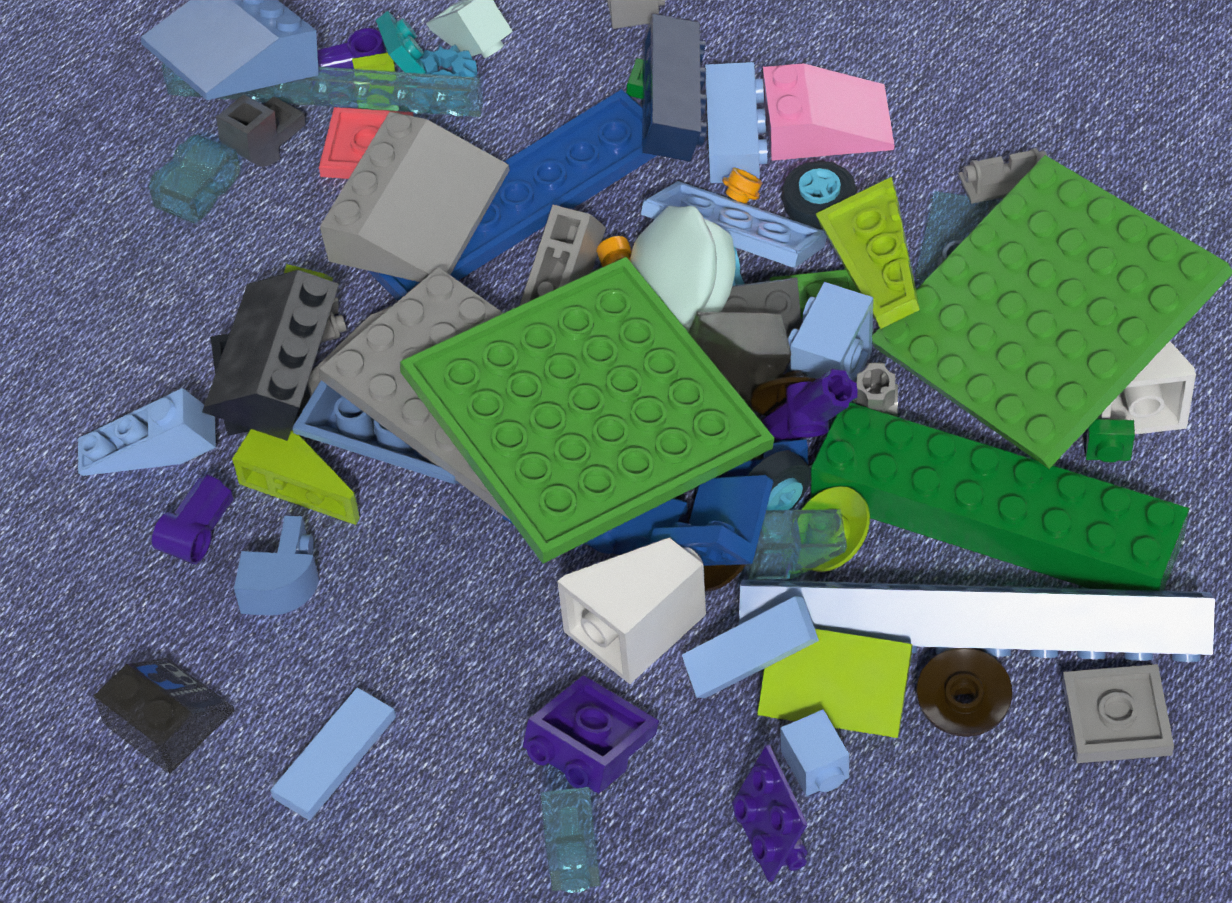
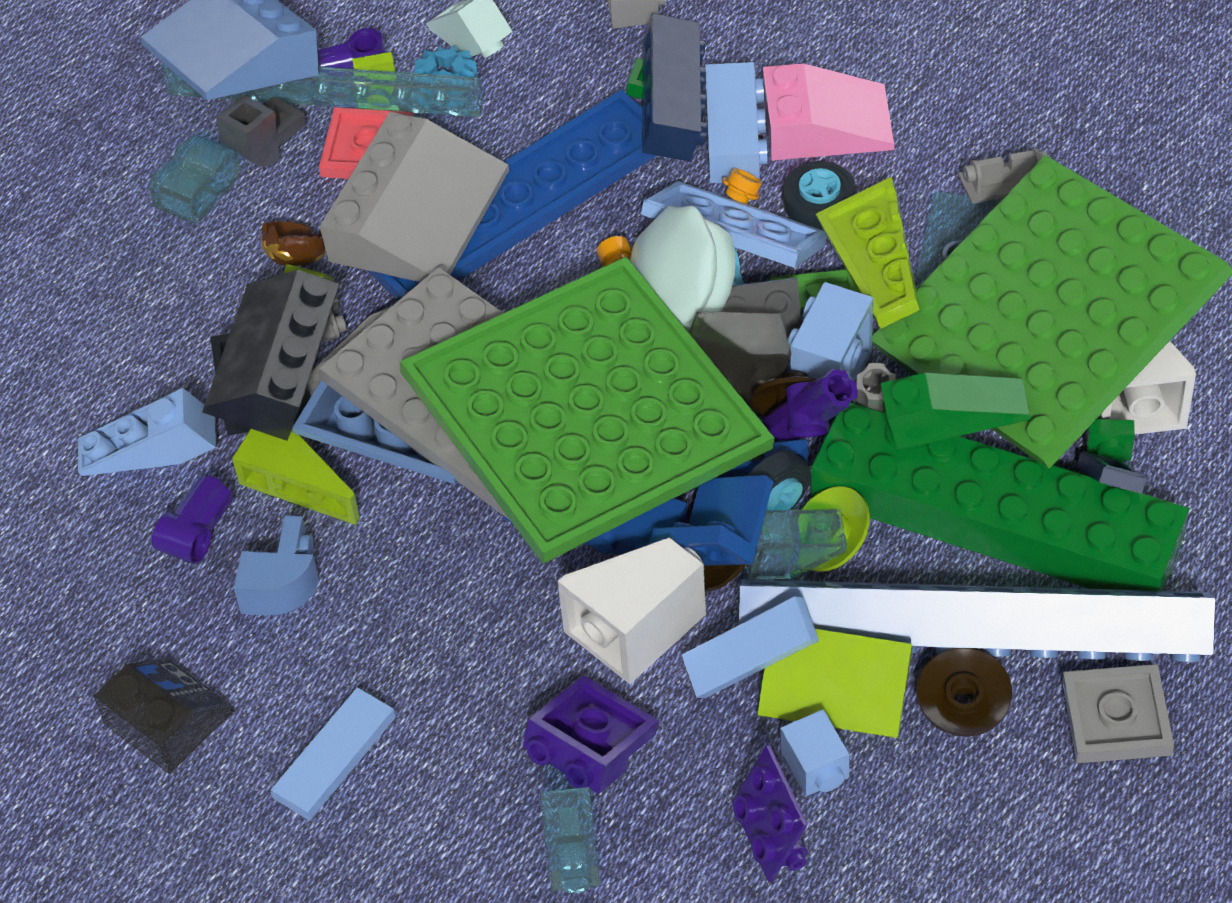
teal plate [376,11,426,82] -> none
light grey slope [520,205,606,306] -> none
none -> reddish brown hair [260,221,326,266]
none -> green slope [881,373,1031,450]
none -> dark blue tile [1076,451,1147,494]

